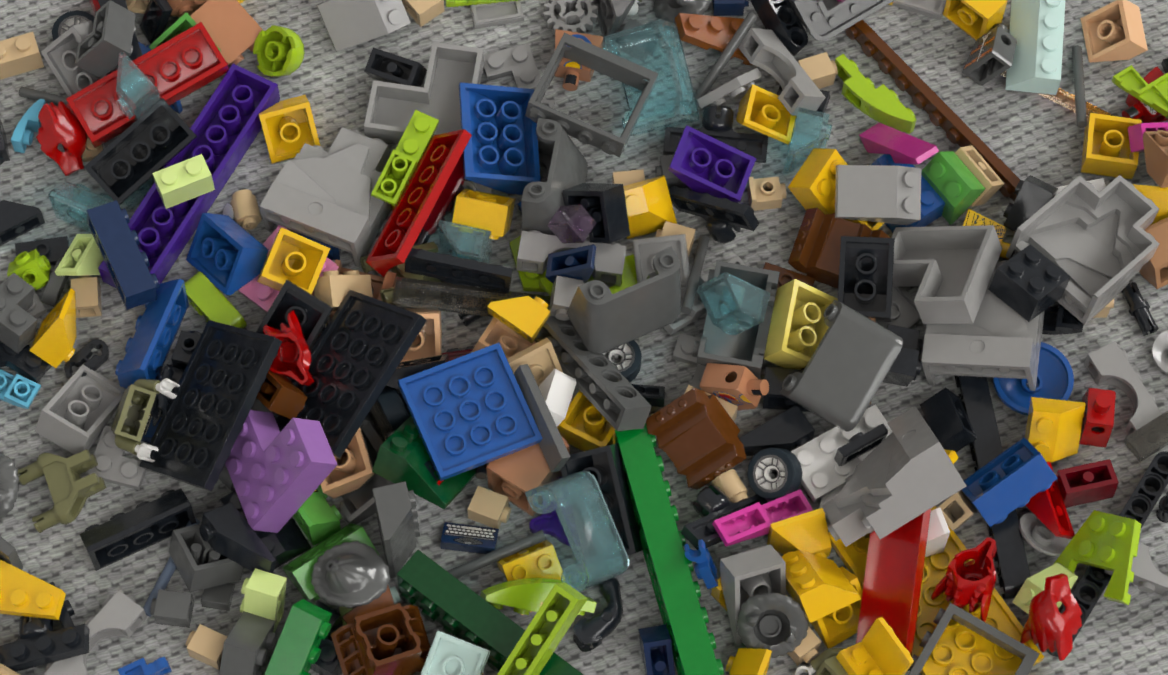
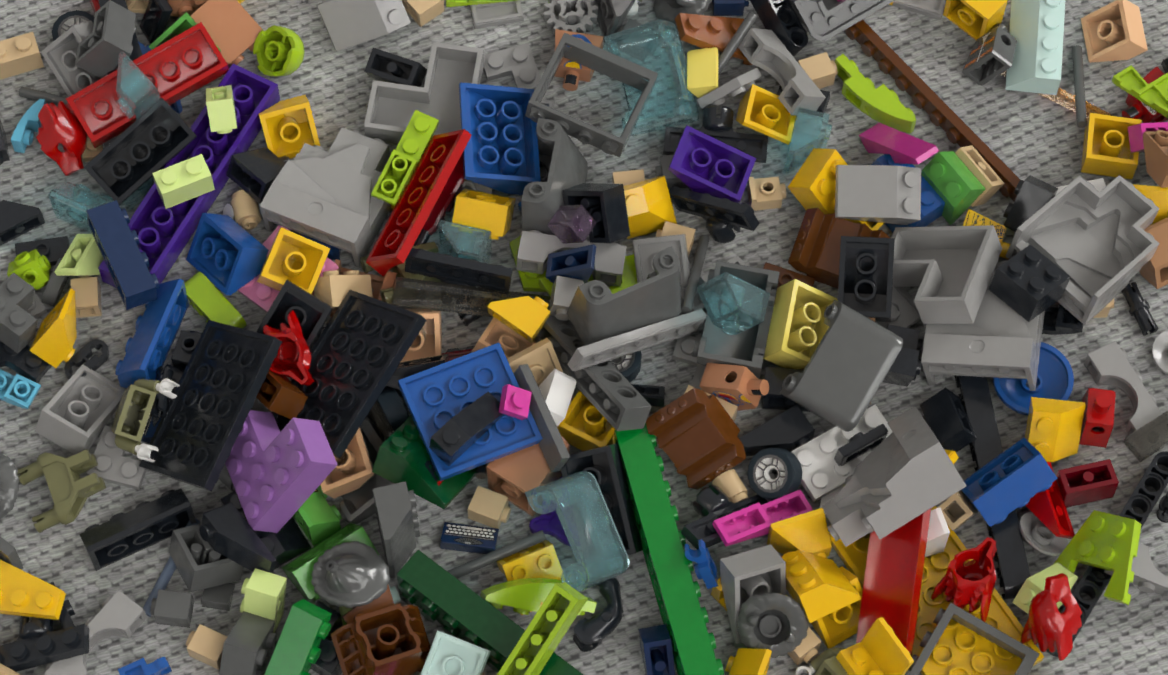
none -> yellowish green slope [206,85,237,134]
none -> black torso [227,148,290,204]
none -> black slope [429,392,505,466]
none -> dark pink plate [499,384,532,420]
none -> light grey tile [568,309,707,372]
none -> light yellow slope [687,47,718,98]

